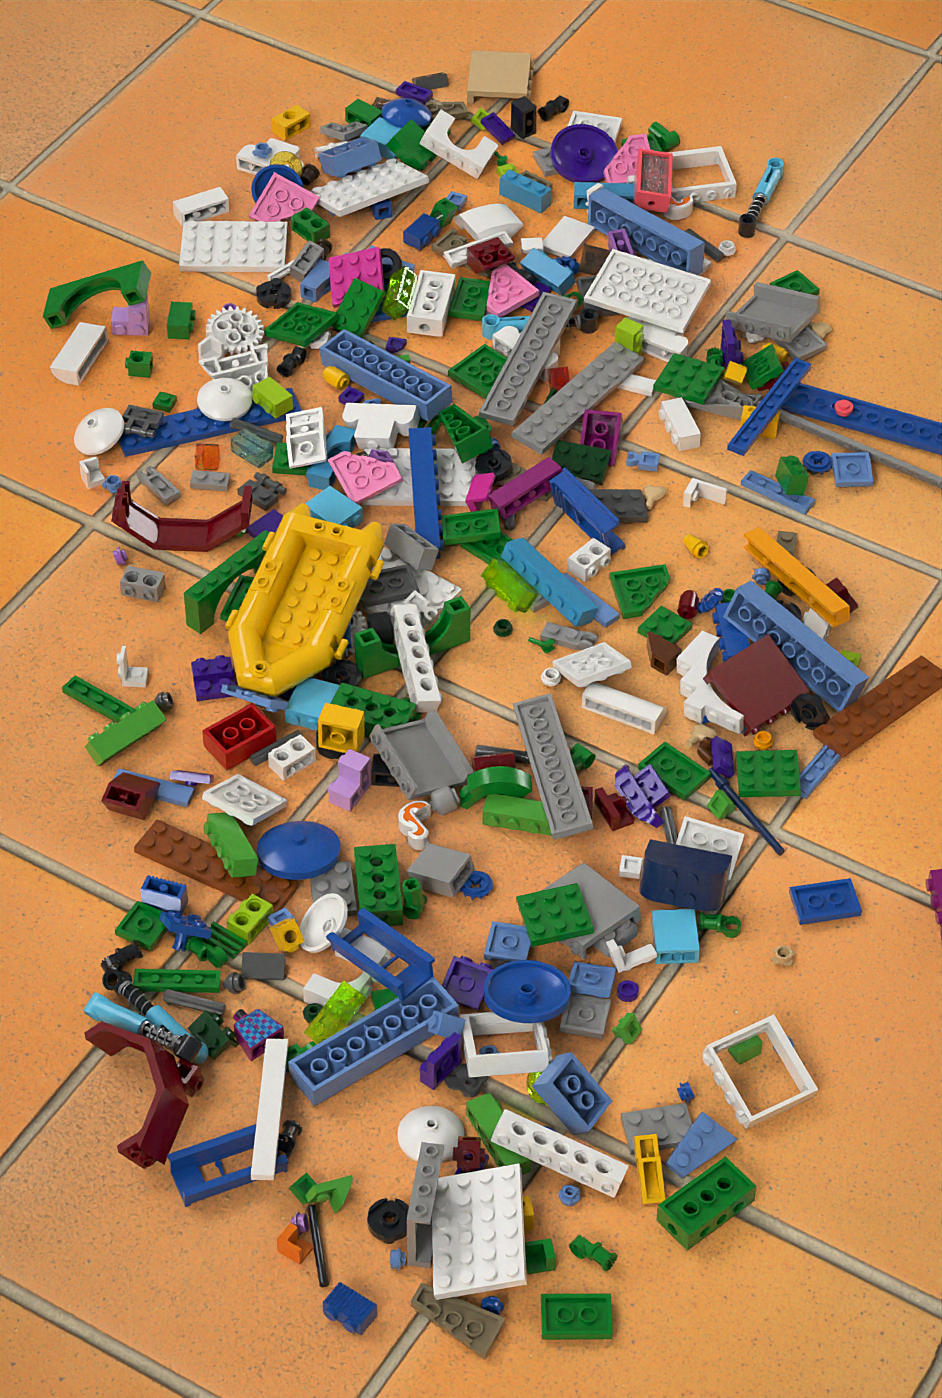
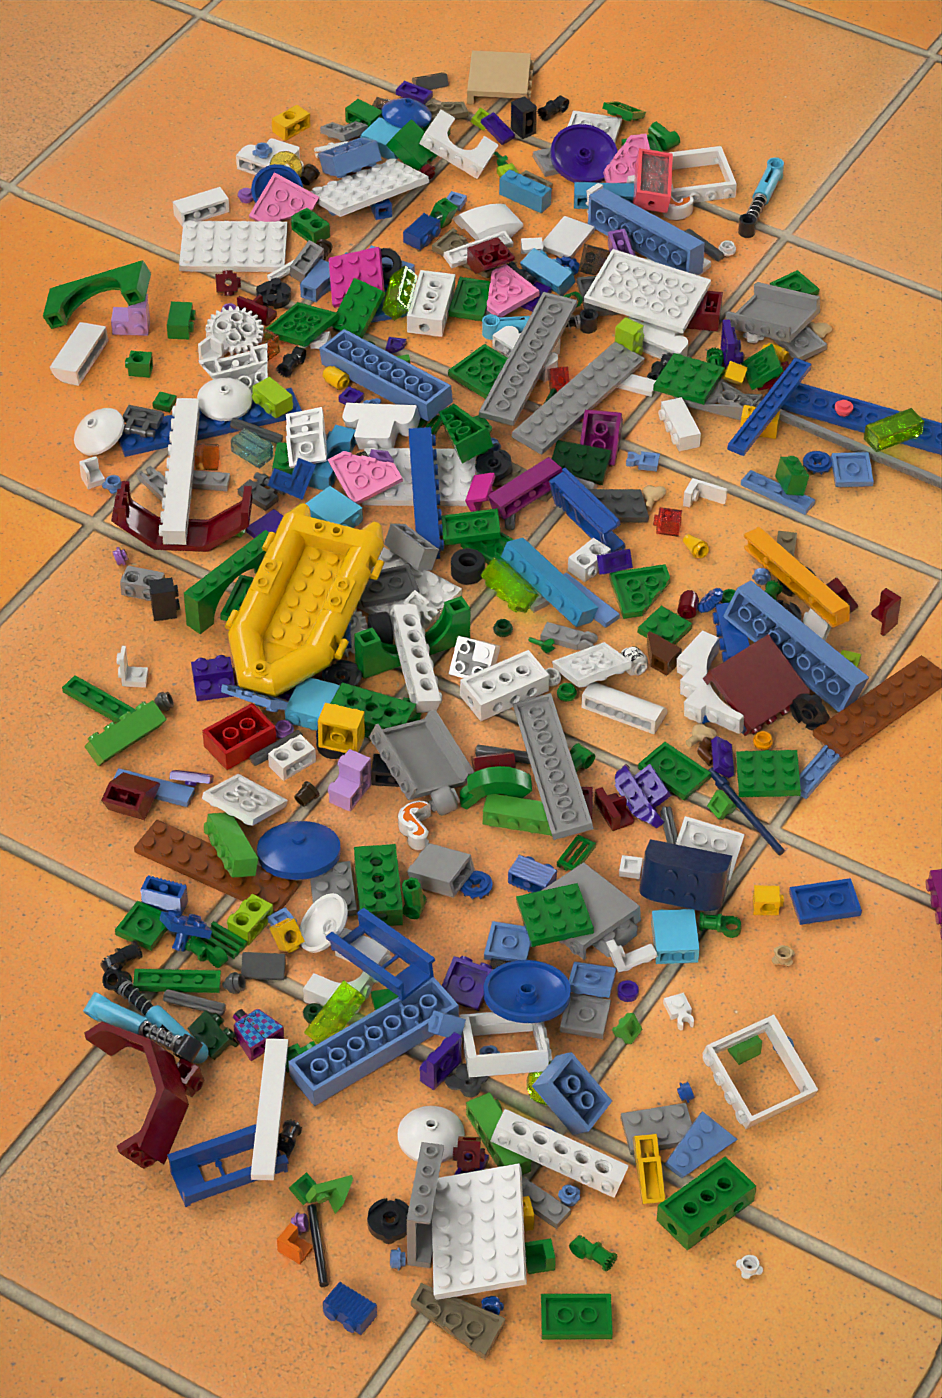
none -> black brick [149,577,180,621]
none -> white brick [159,398,200,545]
none -> dark red brick [215,270,241,296]
none -> dark red panel [237,295,277,326]
none -> medium lavender plate [238,188,253,203]
none -> clear orange panel [259,329,280,361]
none -> blue plate [267,458,316,500]
none -> medium lavender plate [275,720,294,738]
none -> dark brown piece [294,781,320,807]
none -> dark red plate [420,164,436,179]
none -> white slope [449,636,501,678]
none -> black tyre [451,548,485,585]
none -> white brick [460,650,549,721]
none -> brick [508,855,557,893]
none -> light grey plate [522,1176,571,1229]
none -> green plate [557,683,577,701]
none -> green tile [557,835,596,871]
none -> dark purple plate [597,549,633,574]
none -> green plate [602,101,646,121]
none -> white head [620,646,648,676]
none -> black connector [647,354,672,380]
none -> clear red brick [653,507,682,537]
none -> white plate [663,993,694,1030]
none -> dark red slope [687,291,723,332]
none -> white plate [736,1255,763,1279]
none -> yellow brick [753,885,784,916]
none -> clear neon green brick [864,408,924,452]
none -> dark red panel [871,588,901,636]

